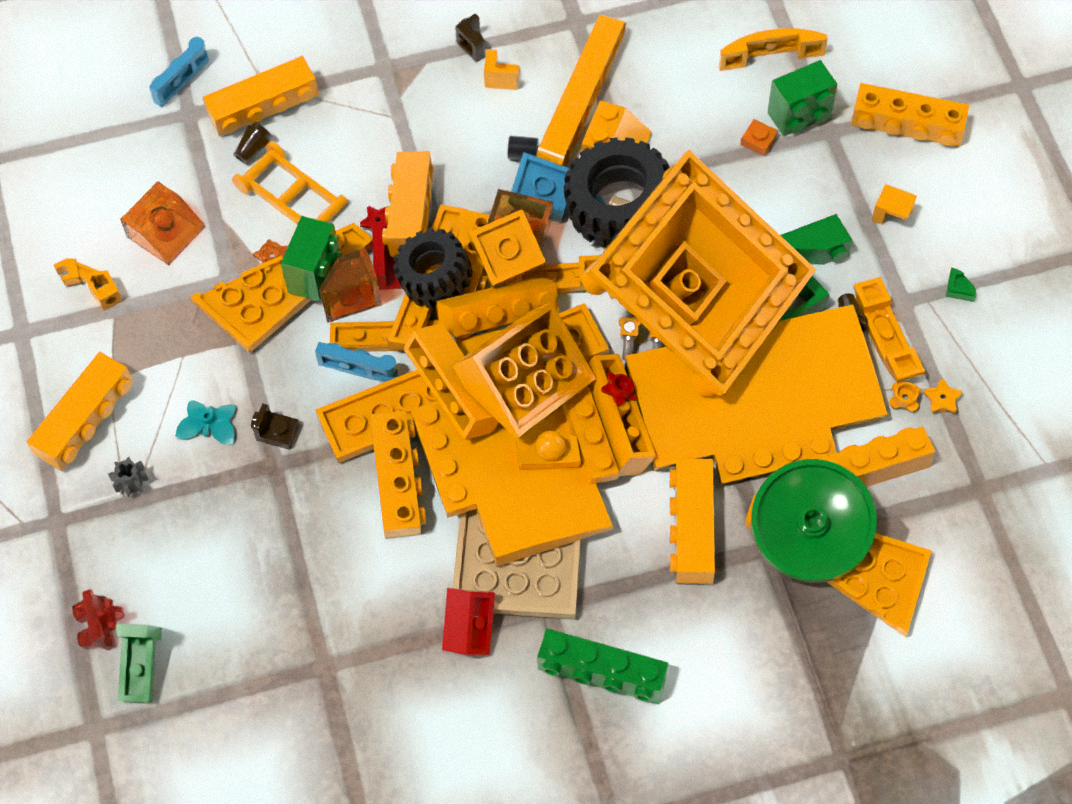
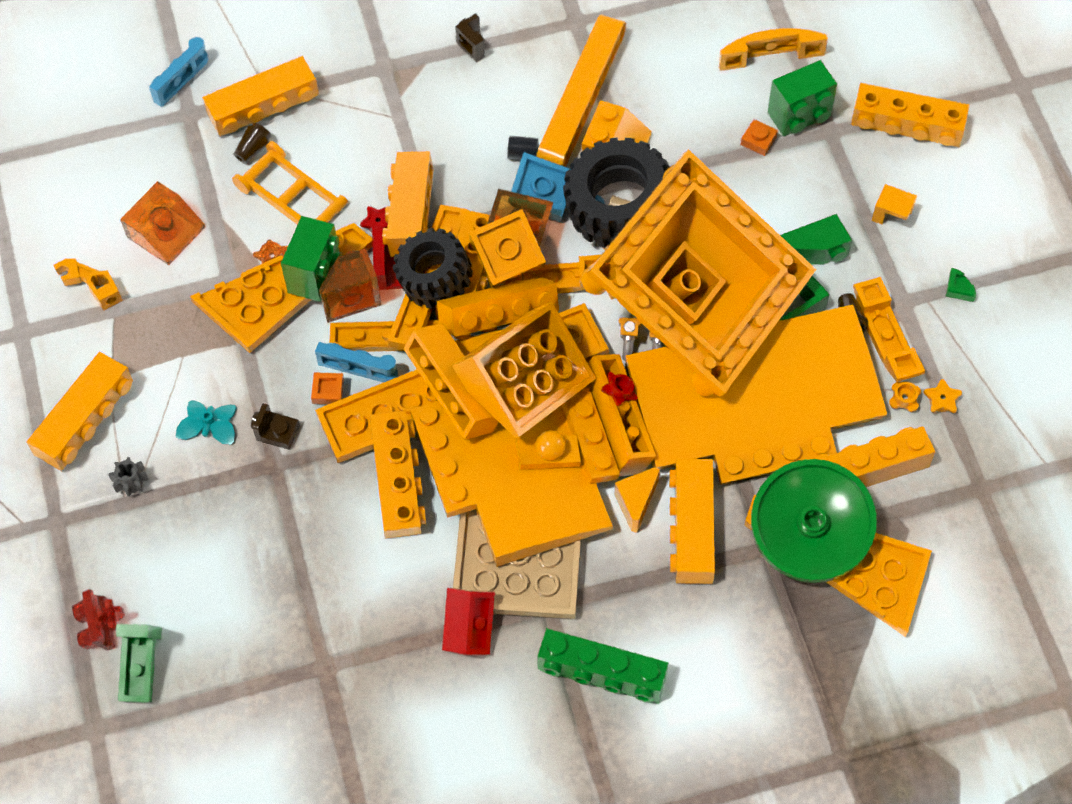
light orange panel [484,49,520,90] -> none
none -> orange plate [311,372,344,404]
none -> light orange slope [614,467,660,533]

